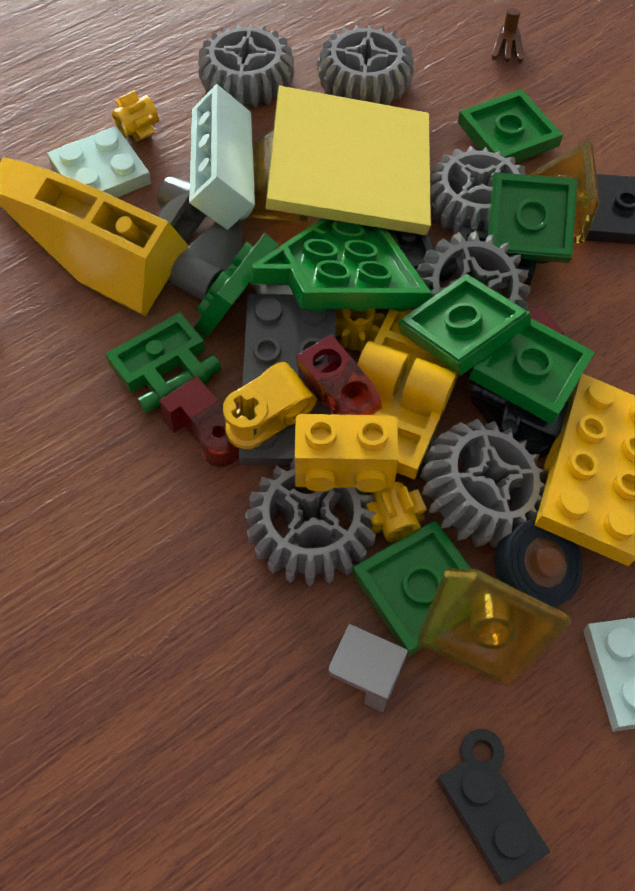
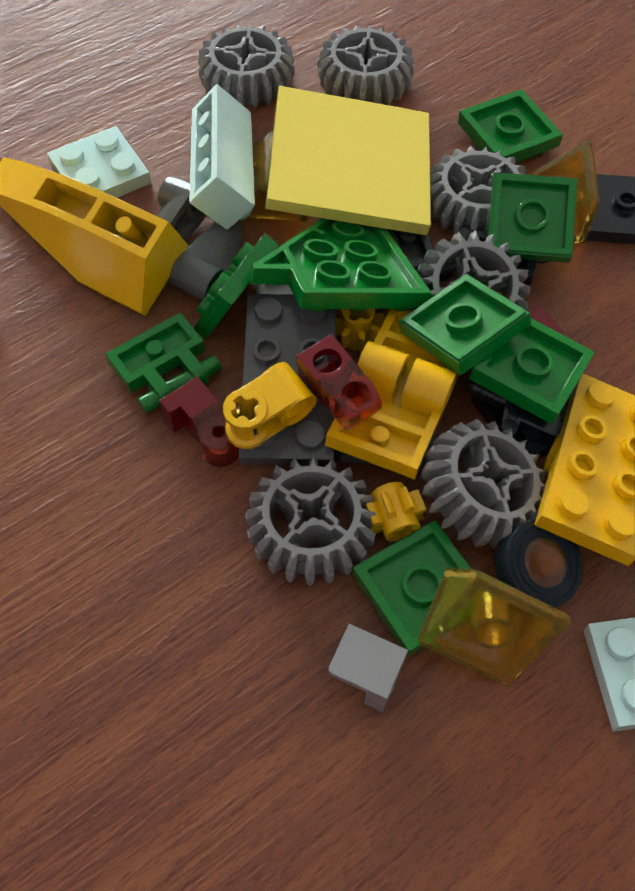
yellow gear [112,90,159,142] -> none
yellow bracket [295,414,399,492] -> none
black hinge [436,729,550,885] -> none
reddish brown piece [491,8,524,64] -> none

